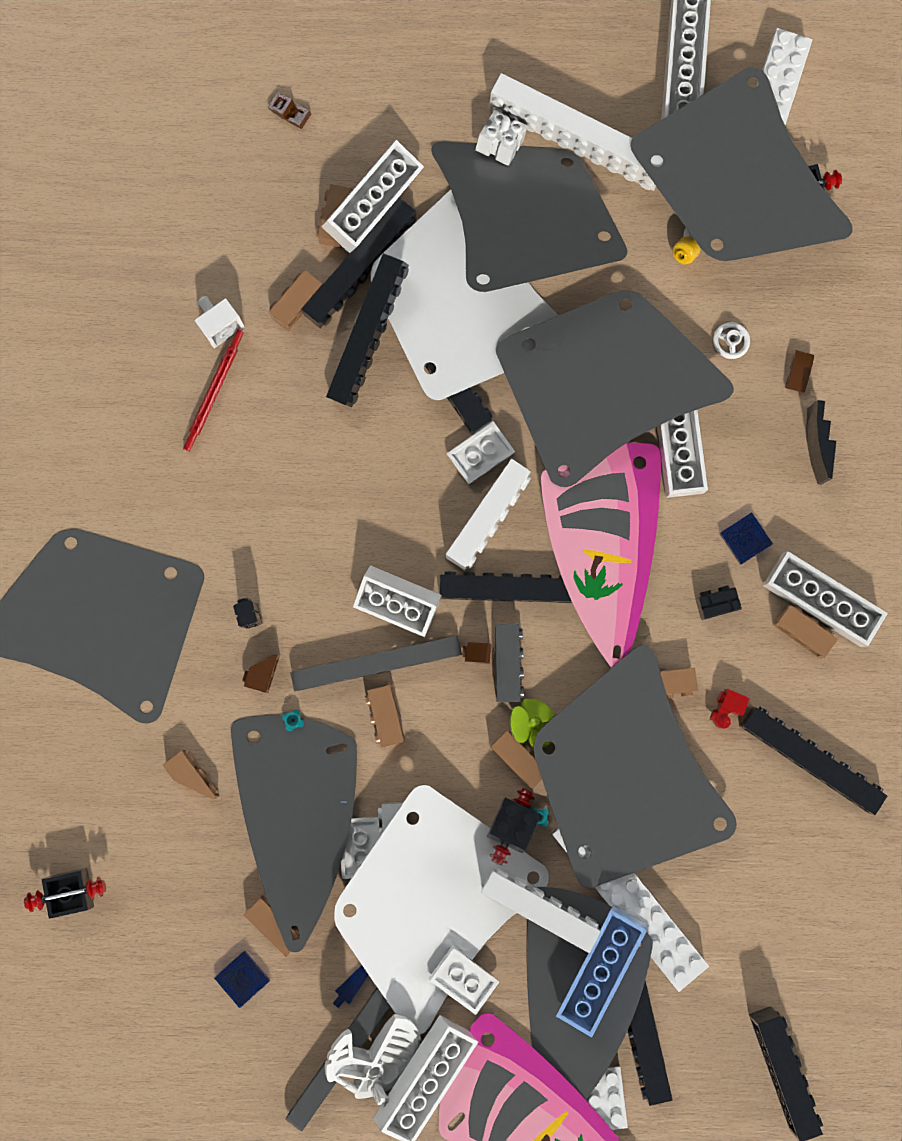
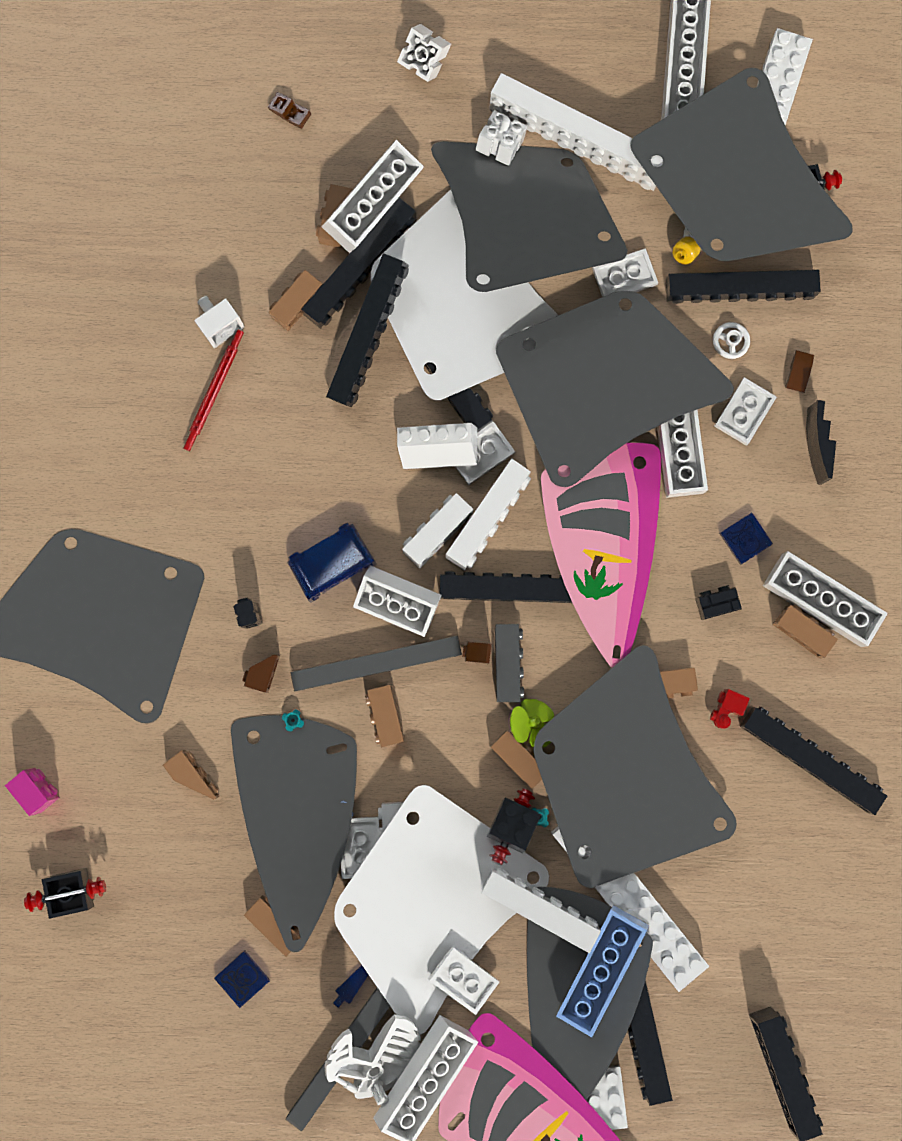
none -> dark pink brick [4,768,59,816]
none -> clear blue windscreen [287,523,377,603]
none -> white brick [397,24,451,82]
none -> white slope [397,423,478,469]
none -> white brick [403,493,473,569]
none -> white plate [592,248,658,297]
none -> black brick [666,270,821,304]
none -> white plate [714,377,777,446]

